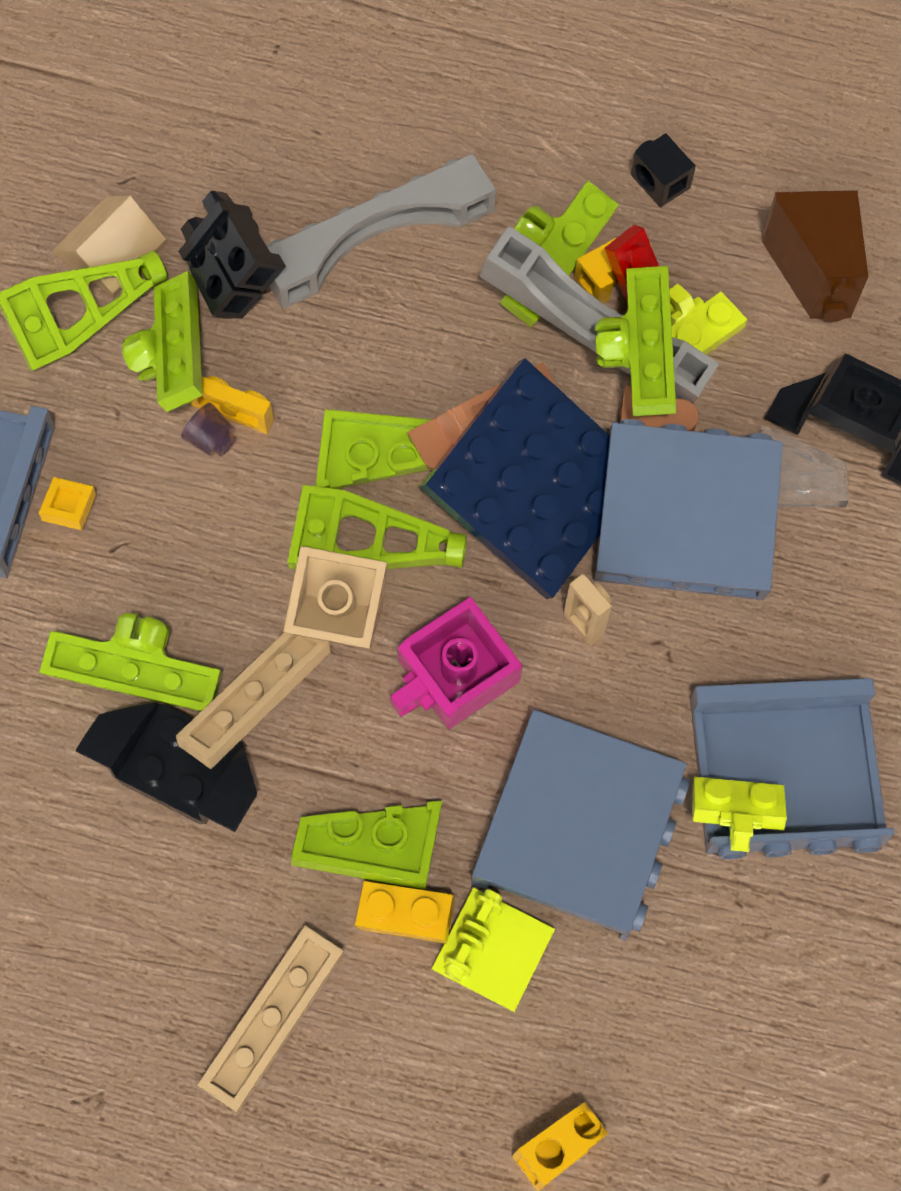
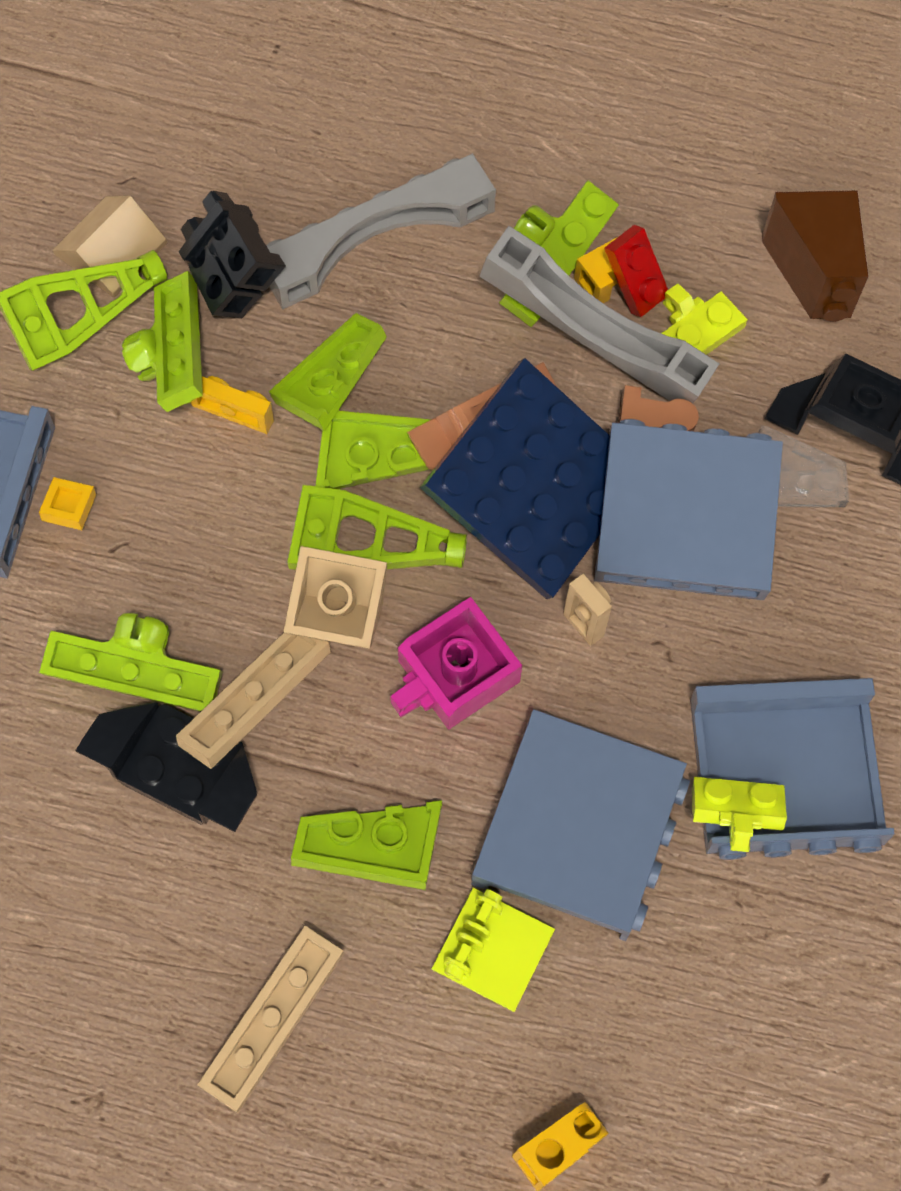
hat [181,402,237,457] -> none
yellow plate [355,881,455,944] -> none
lime plate [595,266,676,416] -> none
black brick [631,133,696,208] -> none
none -> lime wing [269,313,387,431]

